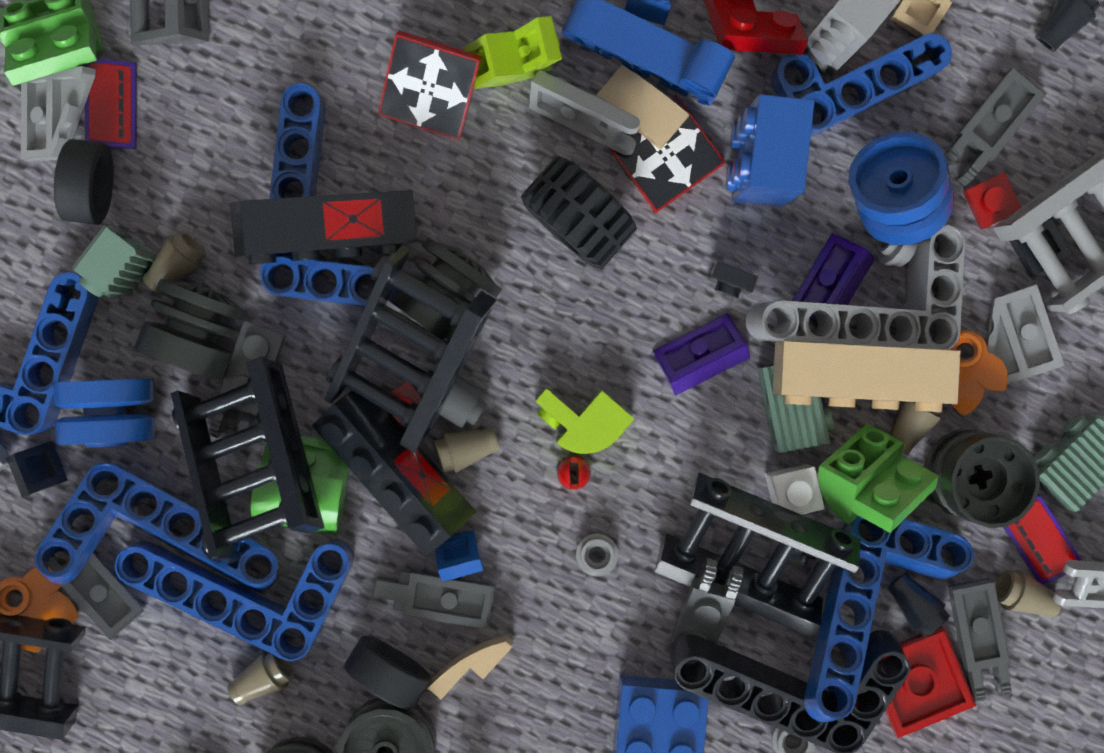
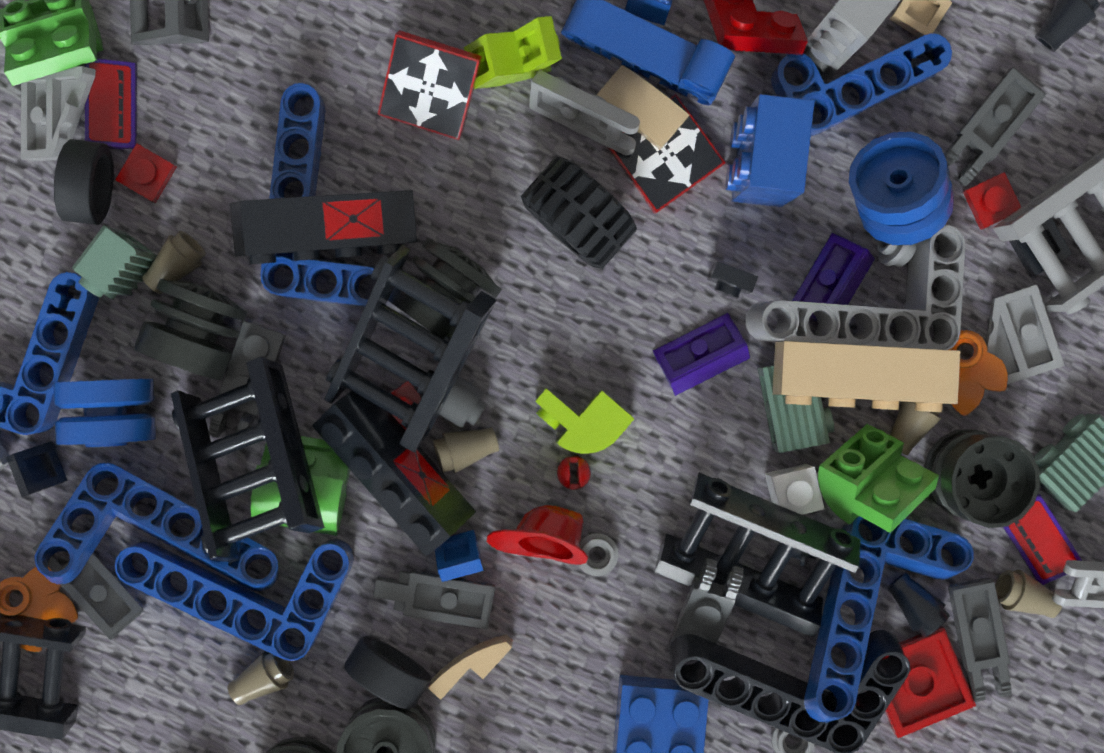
none -> red plate [115,143,177,203]
none -> red piece [486,505,588,565]

